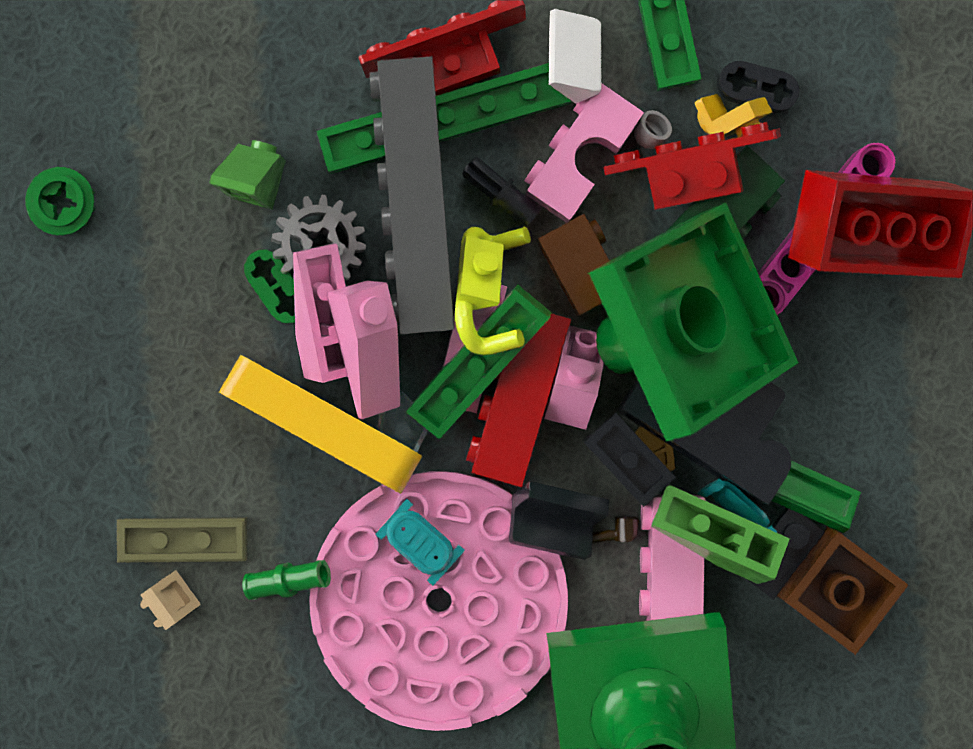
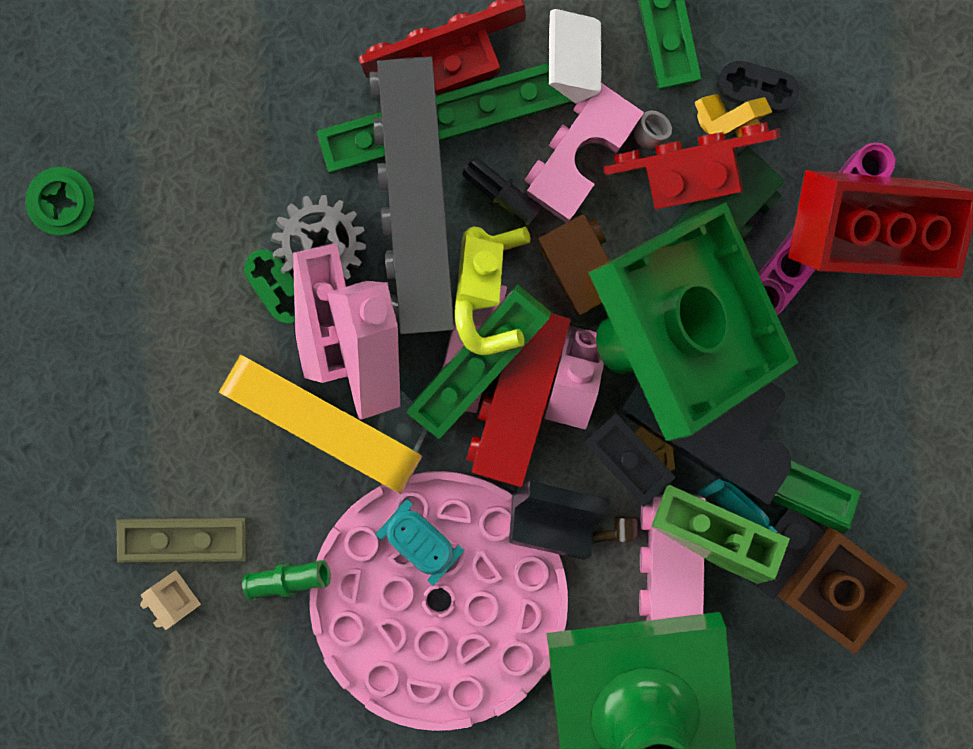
bright green slope [209,140,286,210] -> none

